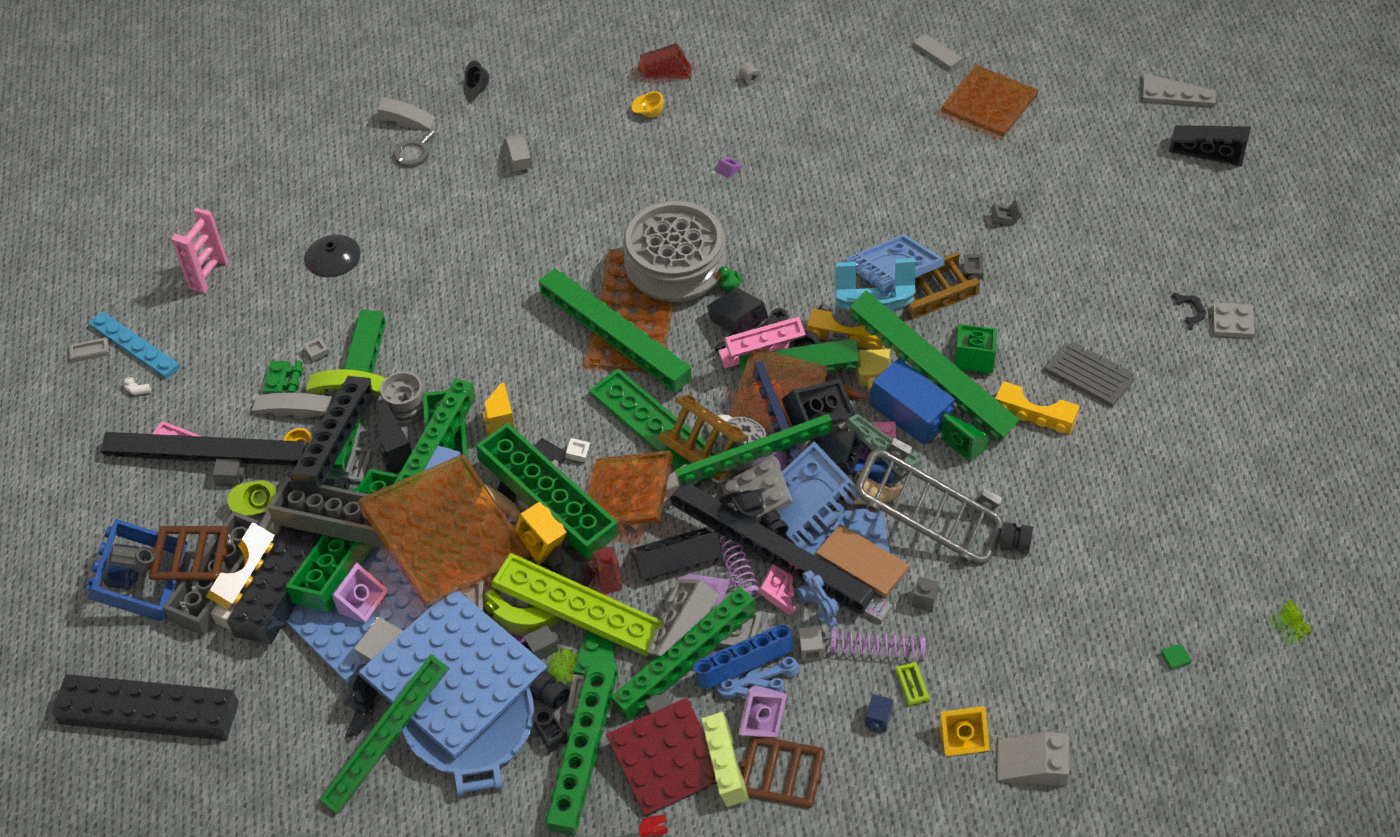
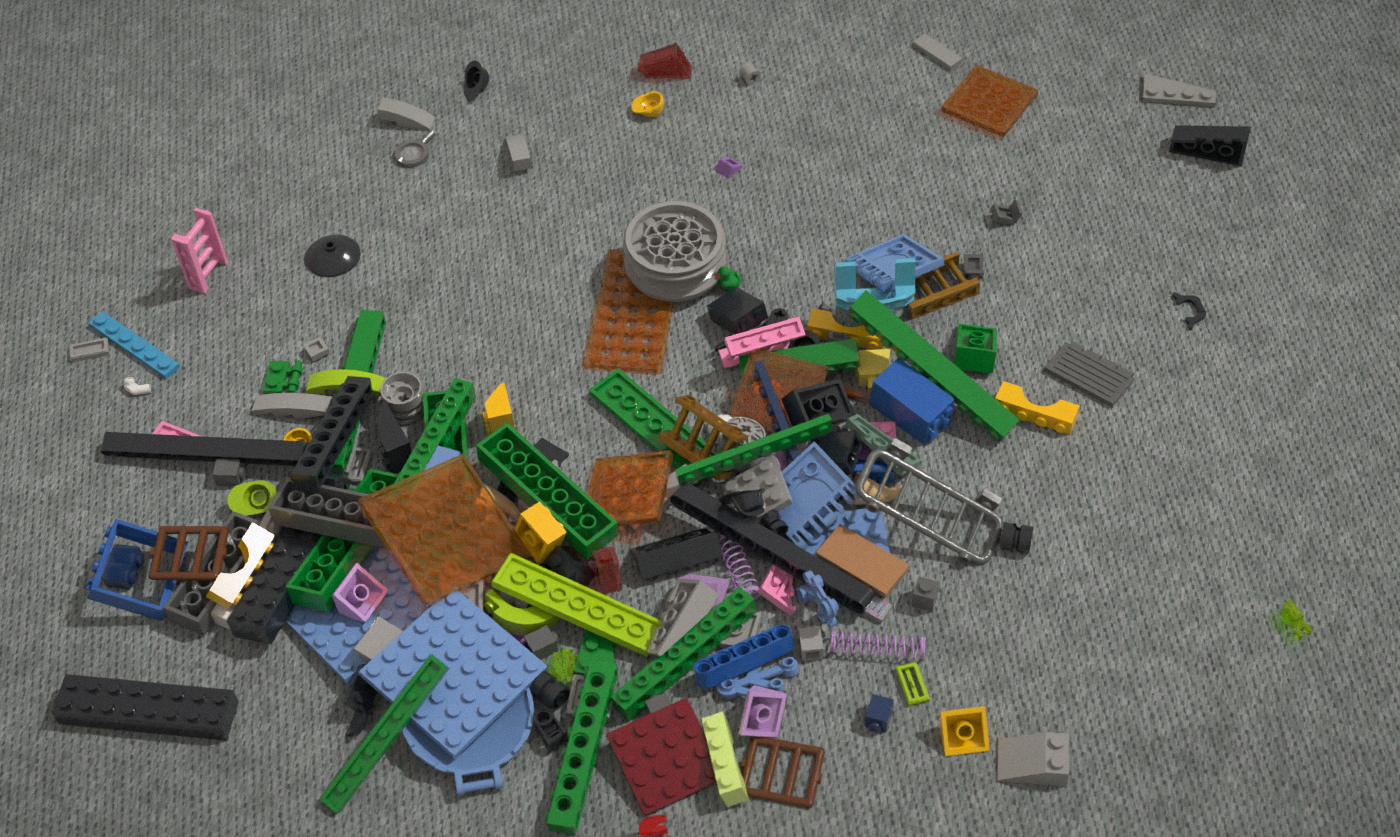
dark grey piece [109,546,155,573] -> none
green brick [538,268,692,393] -> none
white plate [565,438,590,463] -> none
green slope [941,413,988,462] -> none
green tile [1161,643,1192,671] -> none
light grey plate [1212,302,1255,338] -> none

